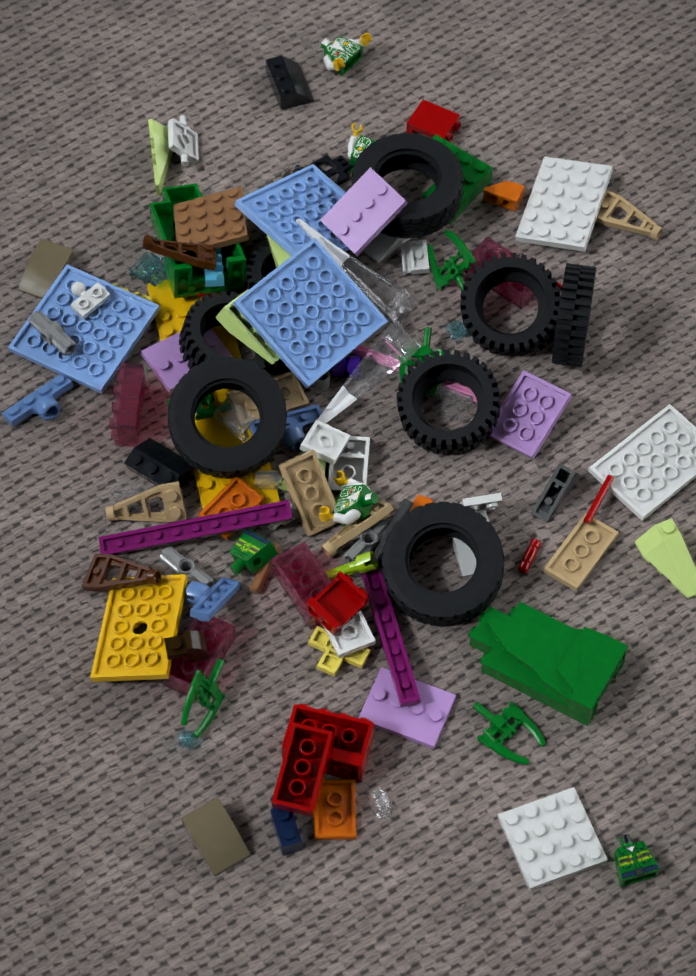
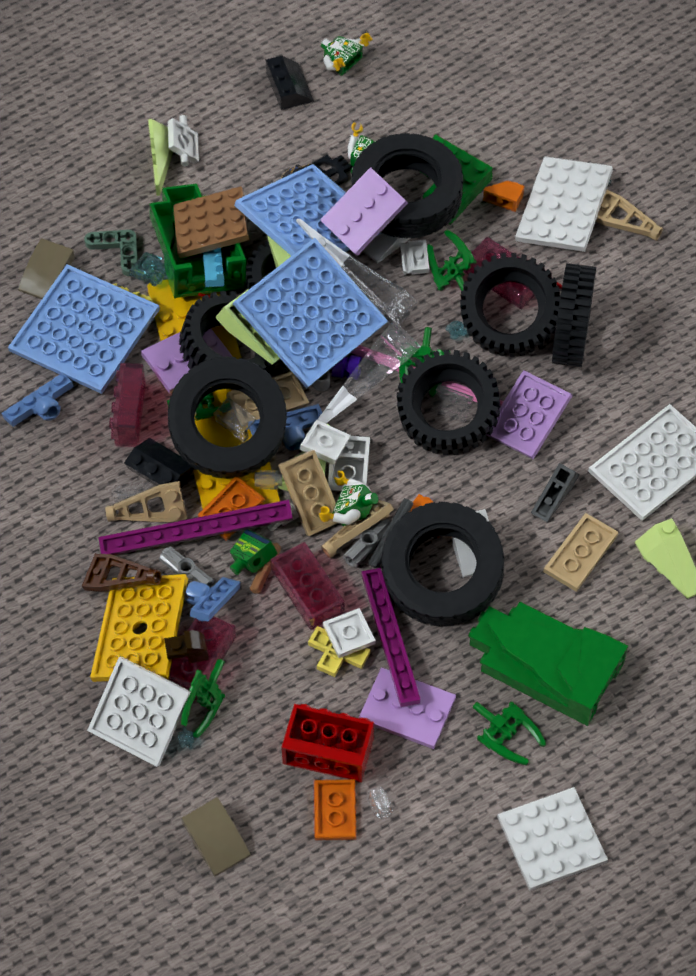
light grey piece [28,311,77,356] -> none
white plate [70,282,111,320] -> none
reddish brown plate [142,234,216,271] -> none
dark blue hinge [270,795,303,856] -> none
red brick [271,722,335,818] -> none
red panel [305,571,368,636] -> none
lime piece [324,551,379,582] -> none
red panel [406,99,461,142] -> none
white plate [460,493,502,512] -> none
red axle [518,538,541,574] -> none
red bar [583,475,614,524] -> none
torso [614,834,660,888] -> none
none -> sand green beam [84,230,138,276]
none -> white plate [87,657,191,767]

